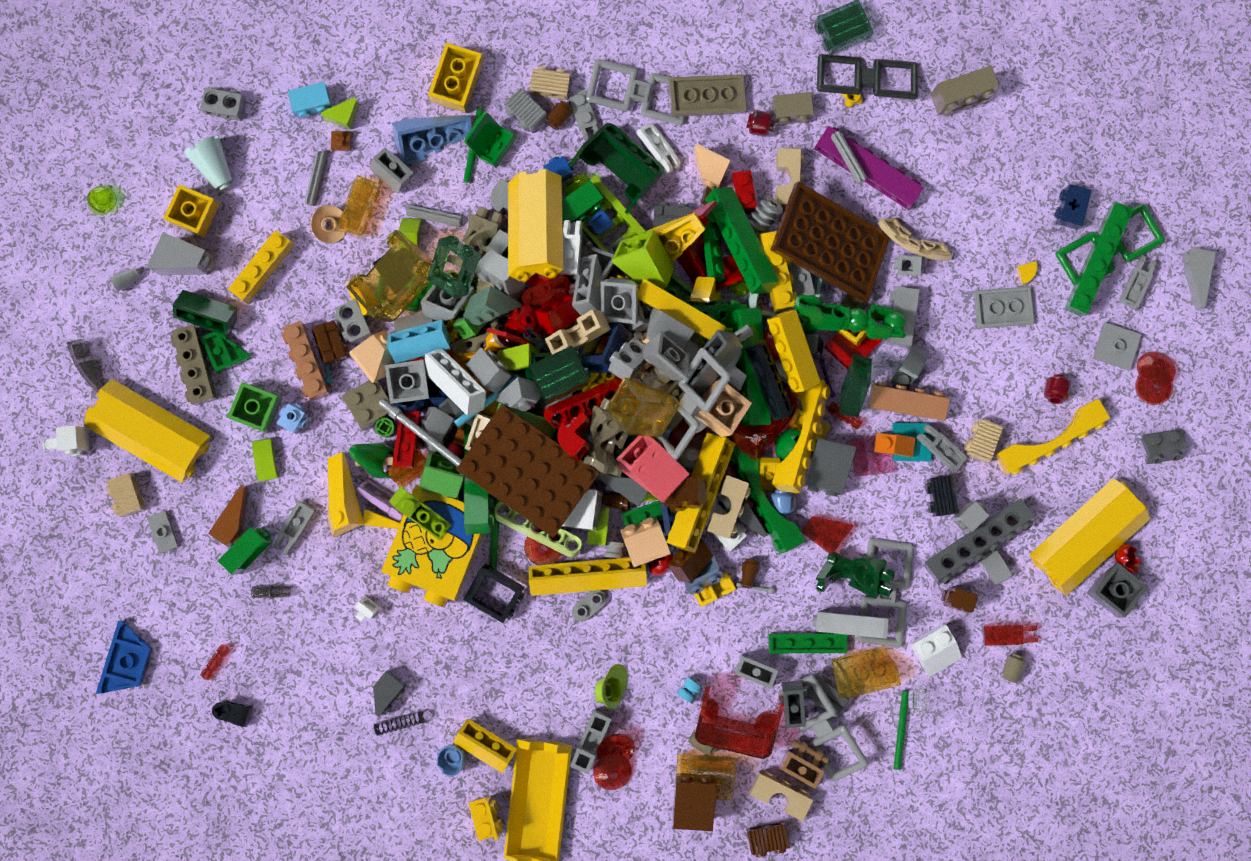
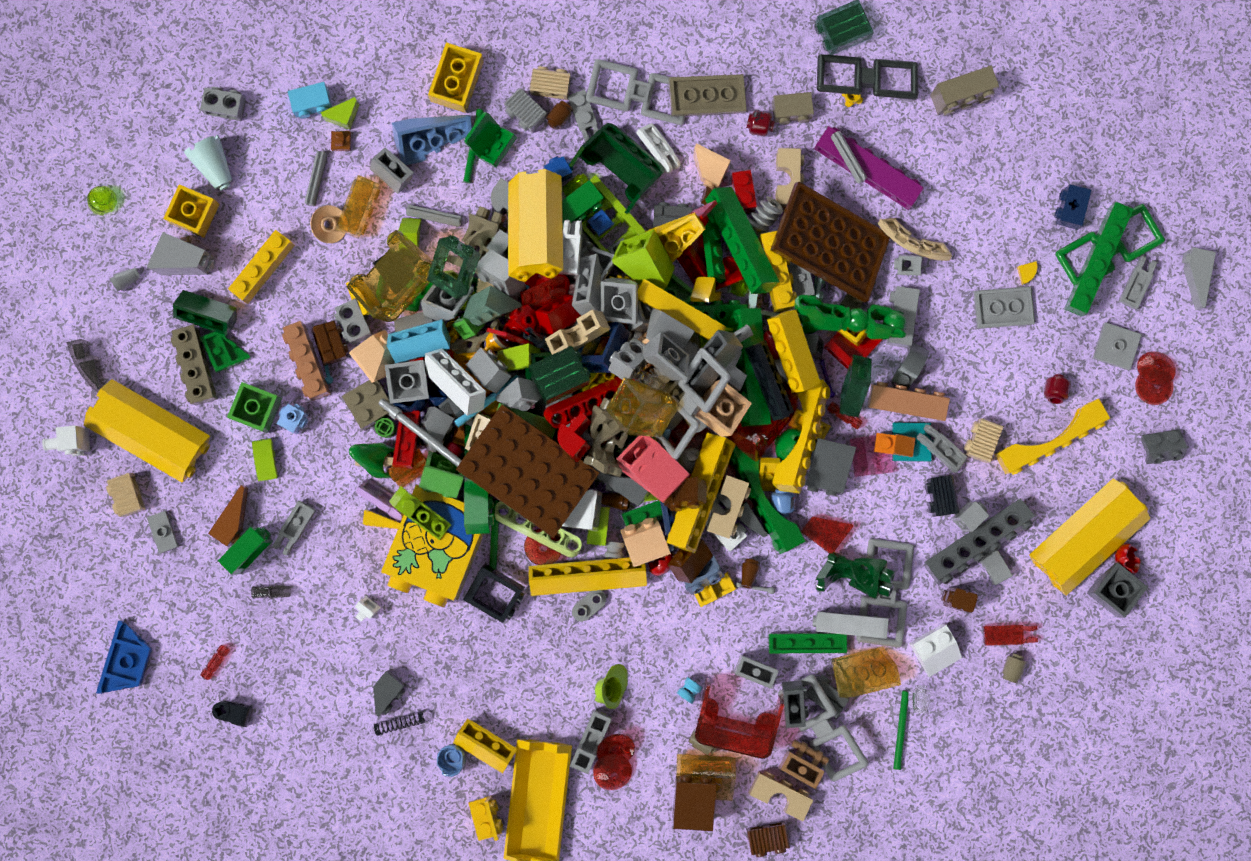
yellow wedge [328,452,364,537] -> none

